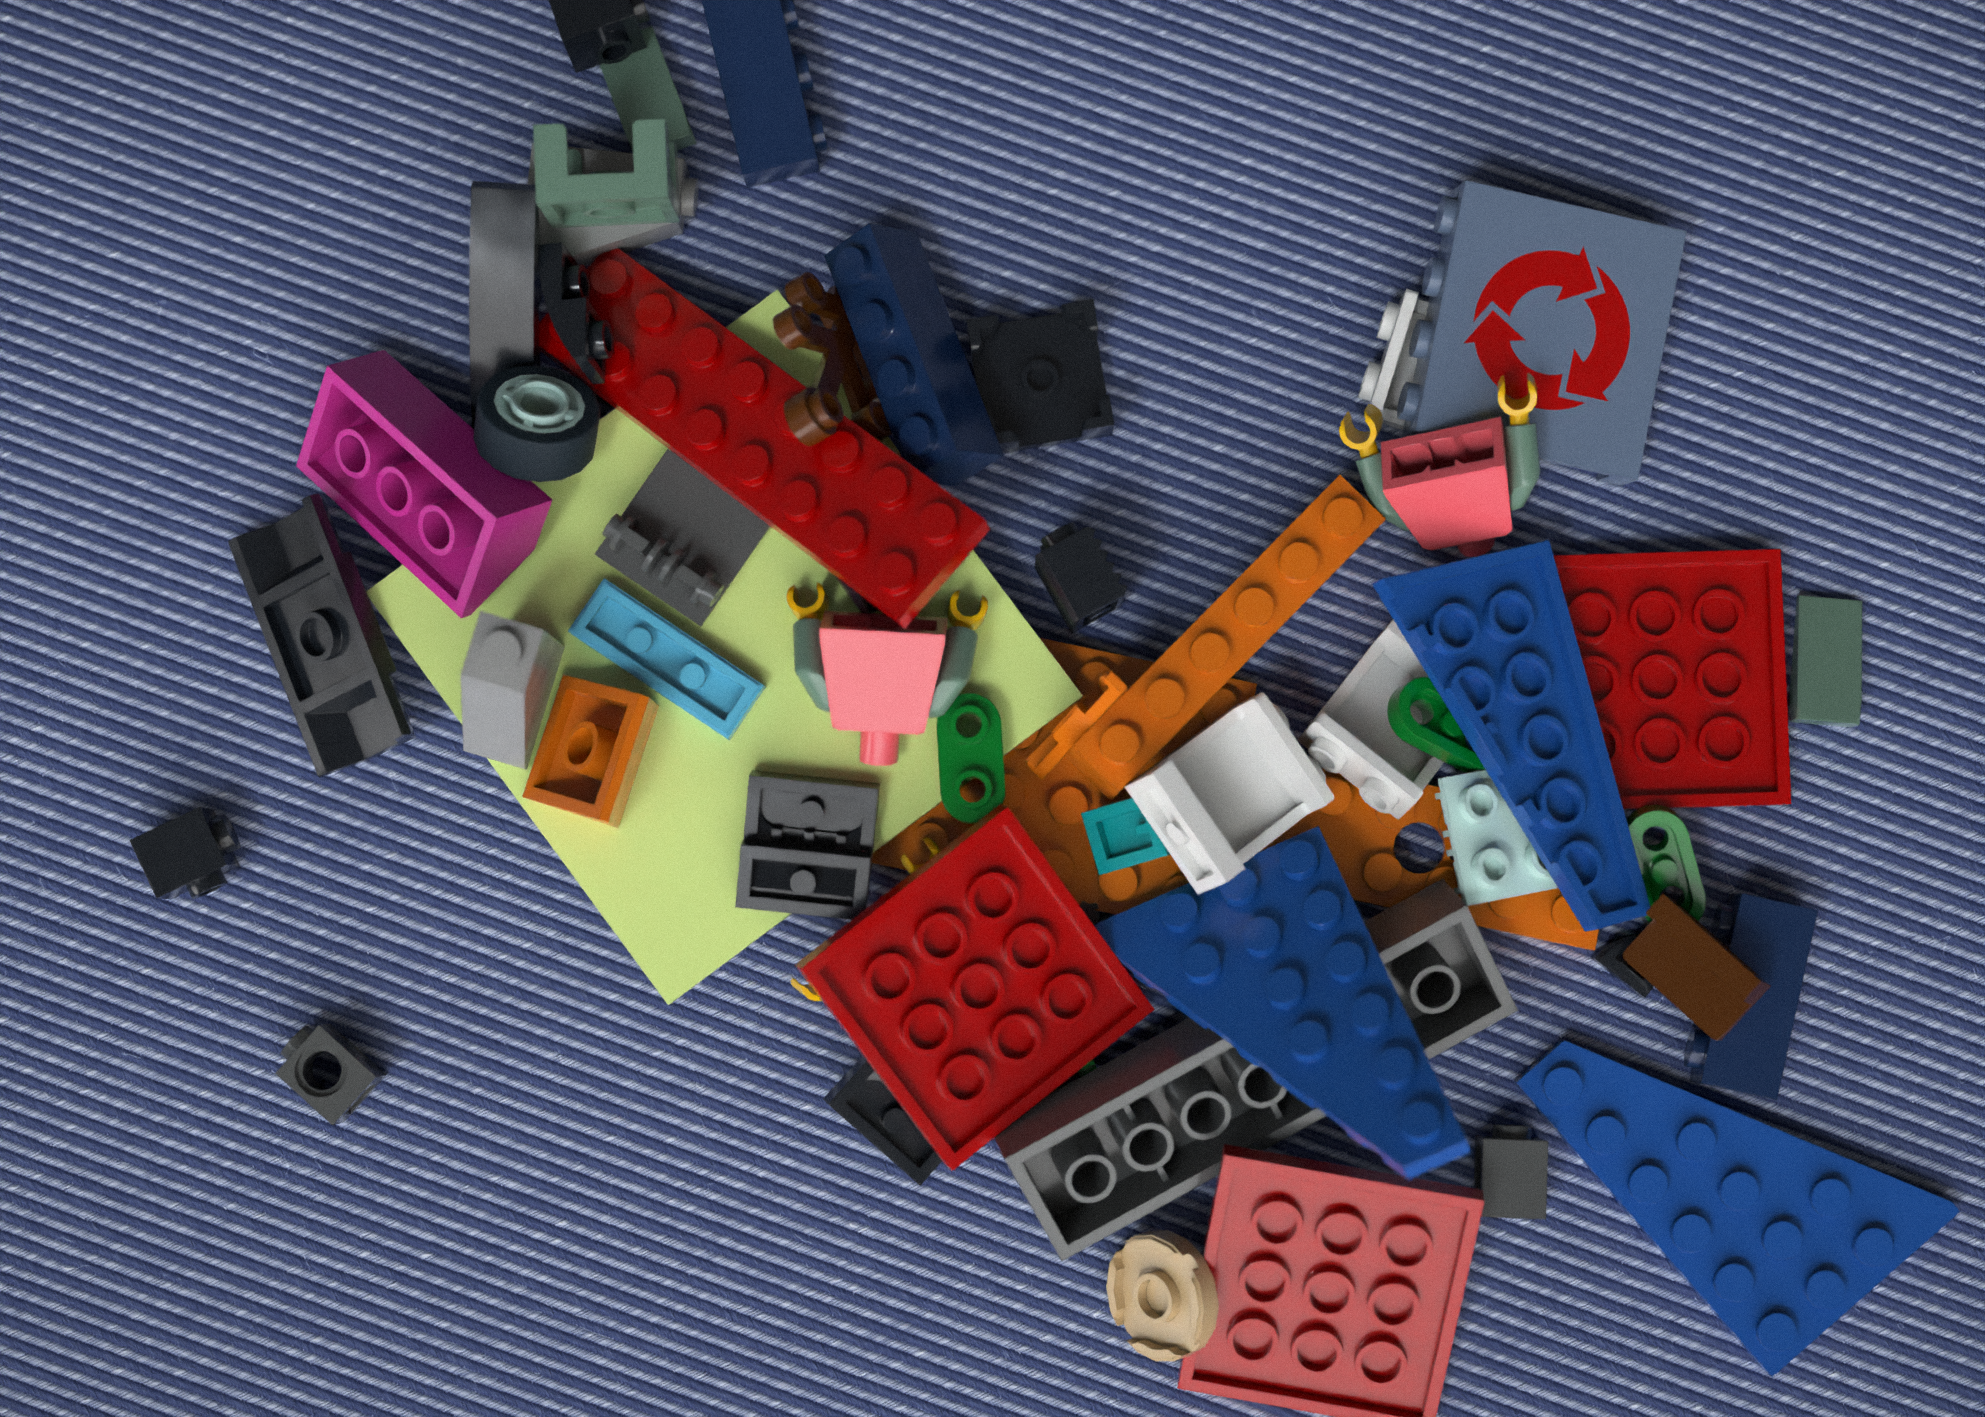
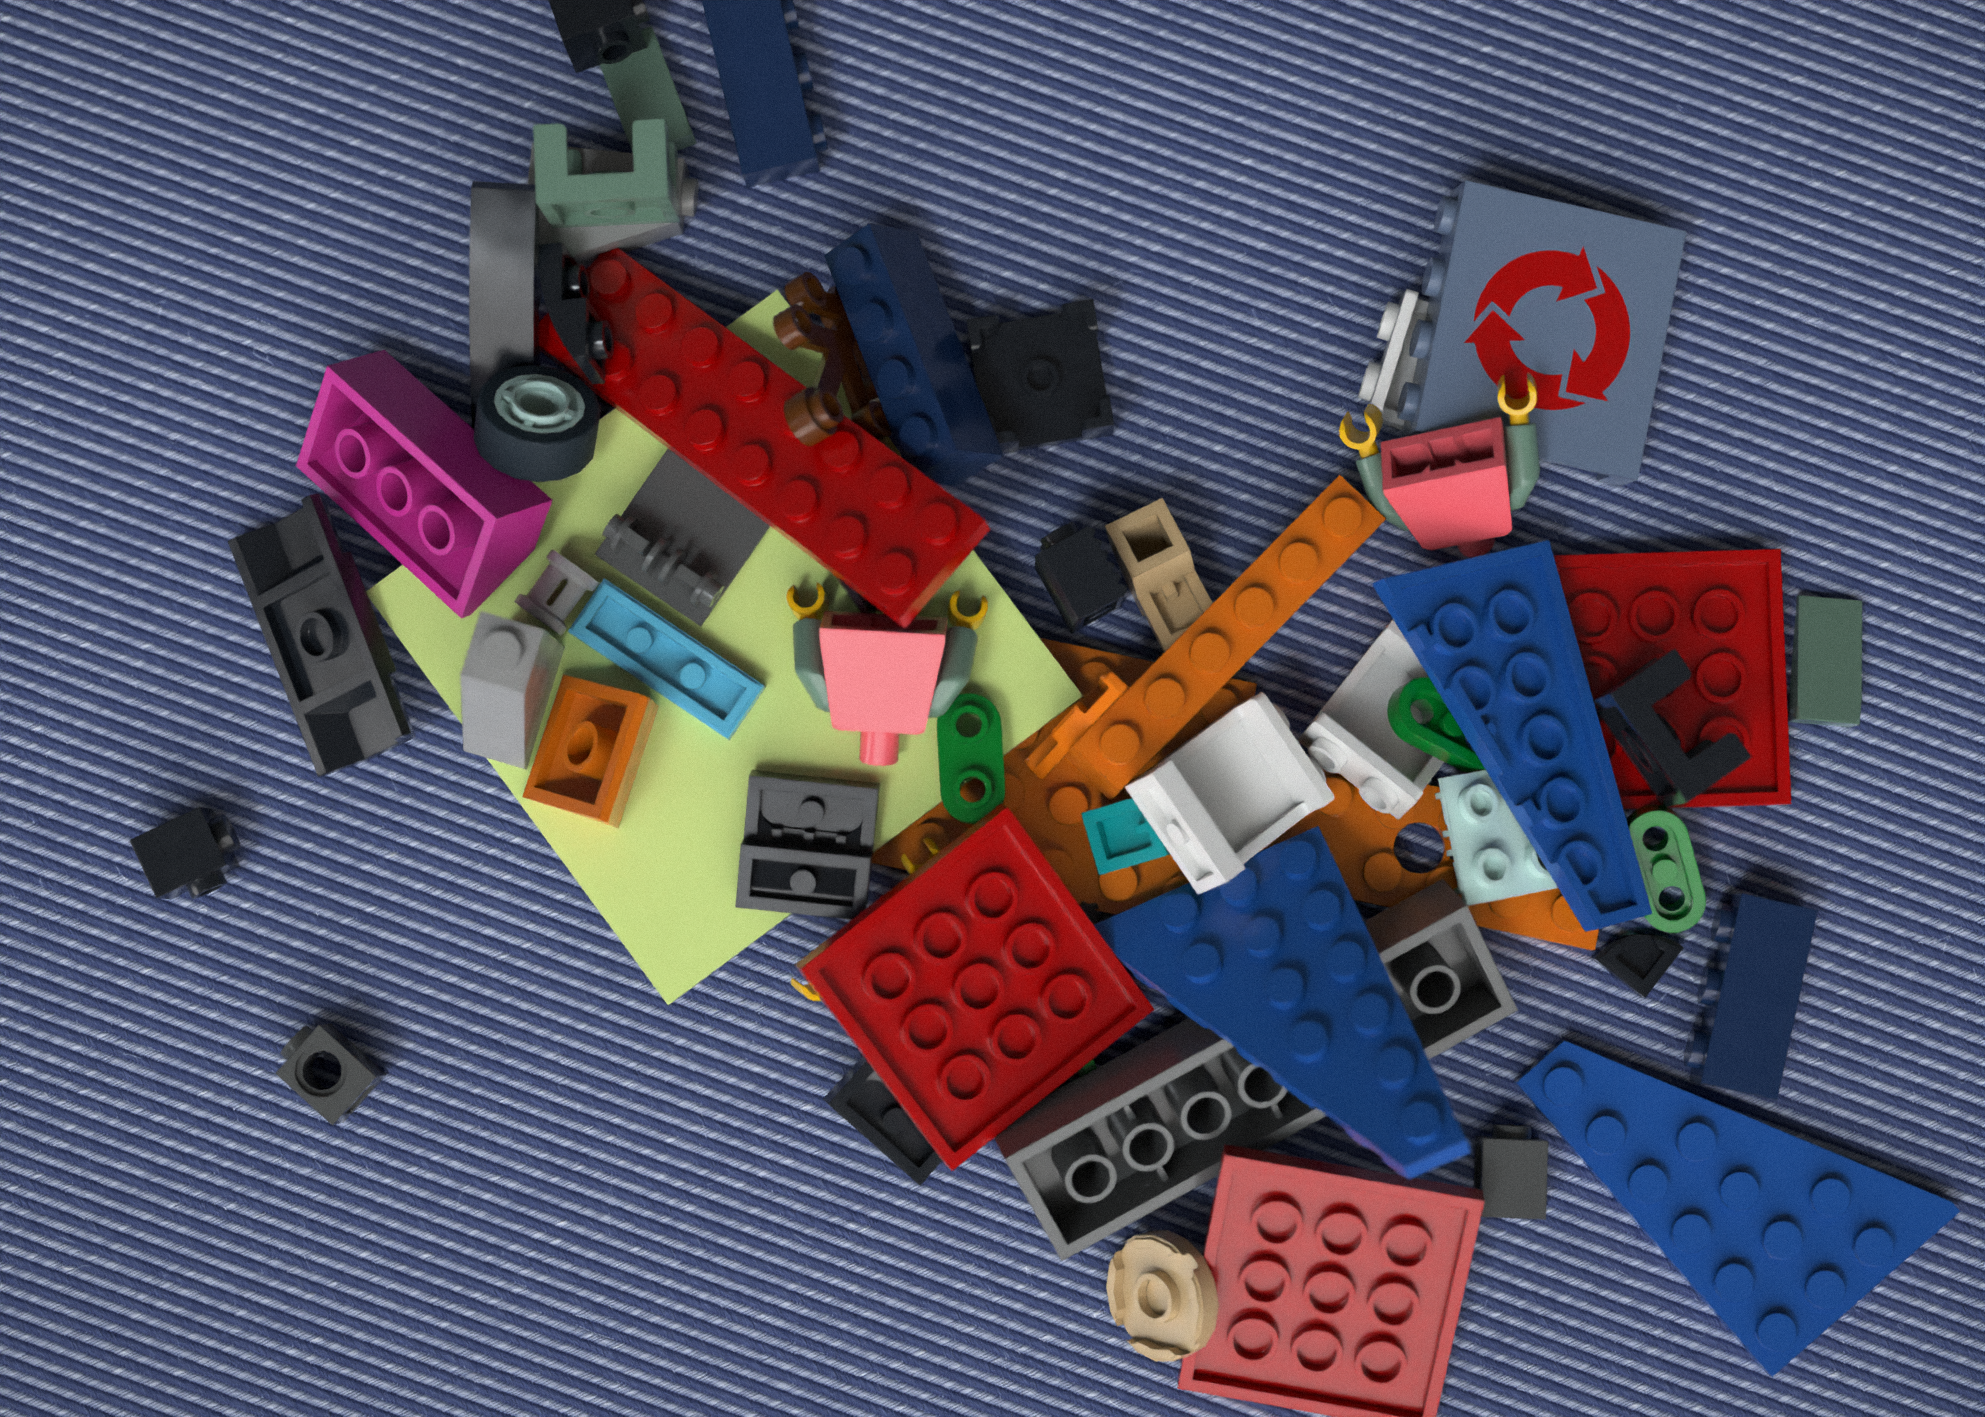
reddish brown panel [1623,894,1771,1041] -> none
none -> light grey bush [514,550,599,636]
none -> tan brick [1105,498,1213,653]
none -> black panel [1593,649,1752,807]

